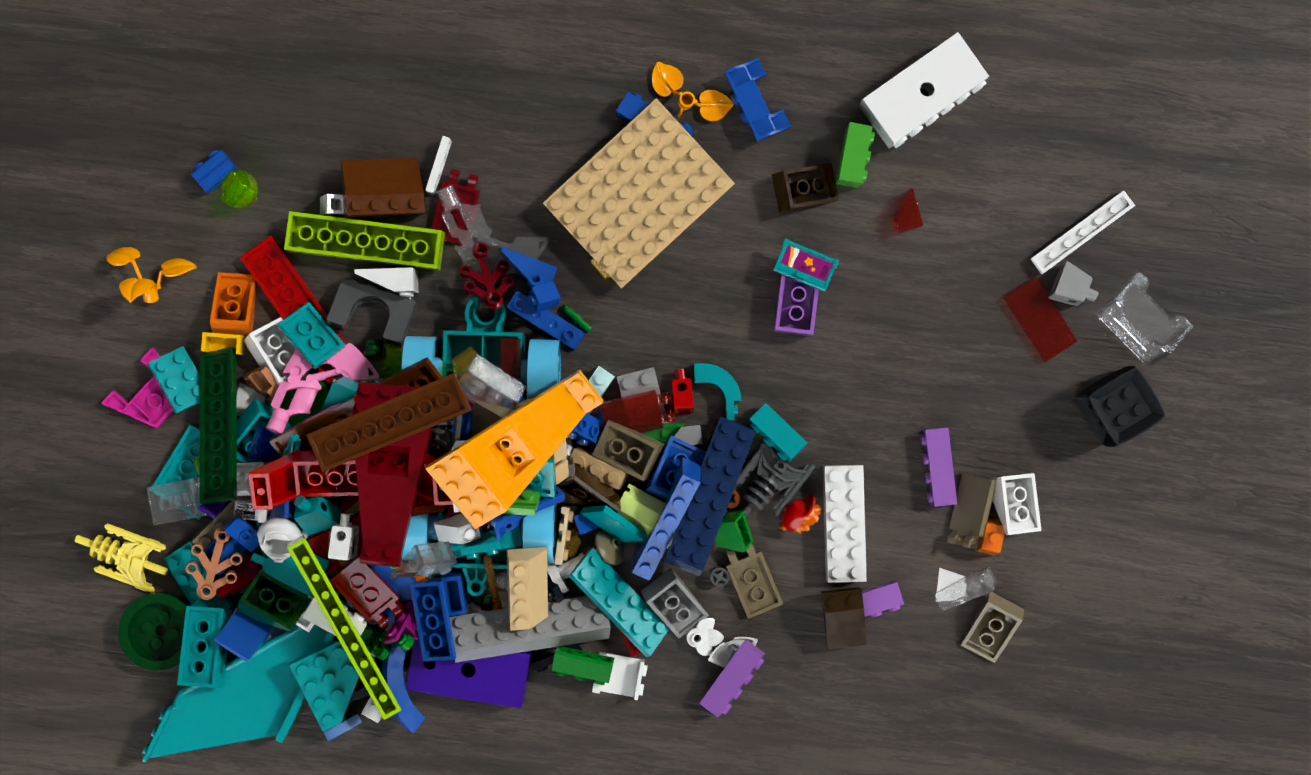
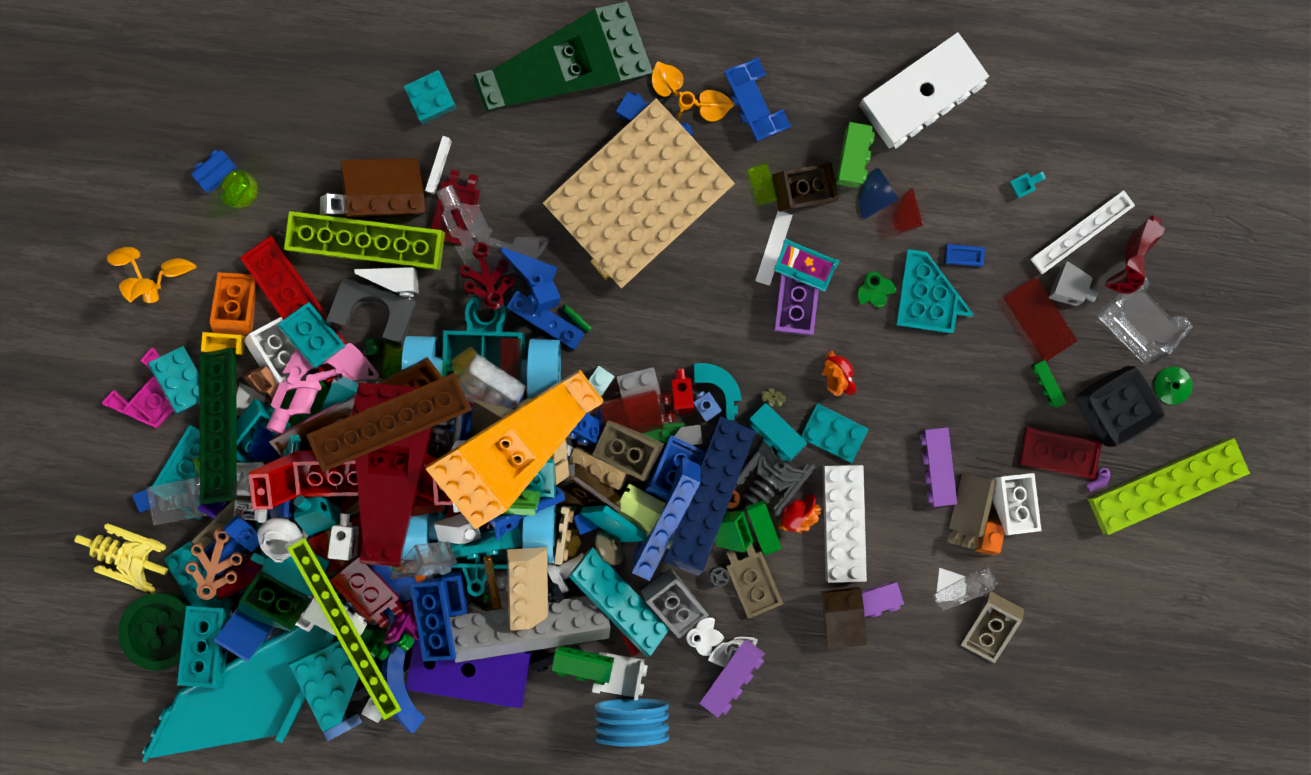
none -> blue tile [132,488,159,513]
none -> teal piece [404,70,457,125]
none -> dark green wing [473,1,653,112]
none -> dark azure wheel [595,699,669,746]
none -> medium blue brick [693,391,722,422]
none -> green tile [746,500,782,556]
none -> clear neon green slope [748,163,777,206]
none -> white sticker [755,210,792,286]
none -> olive plant [761,388,786,409]
none -> teal plate [801,403,869,463]
none -> hair [821,351,857,396]
none -> green plate [858,271,896,309]
none -> dark blue brick [859,168,899,220]
none -> teal wing [896,249,973,334]
none -> blue tile [944,244,985,267]
none -> teal plate [1010,171,1046,199]
none -> dark red tile [1018,427,1102,479]
none -> green piece [1032,360,1066,408]
none -> medium lavender arm [1086,467,1111,492]
none -> lime brick [1087,438,1250,535]
none -> dark red hips [1105,215,1165,294]
none -> green dish [1154,367,1192,405]

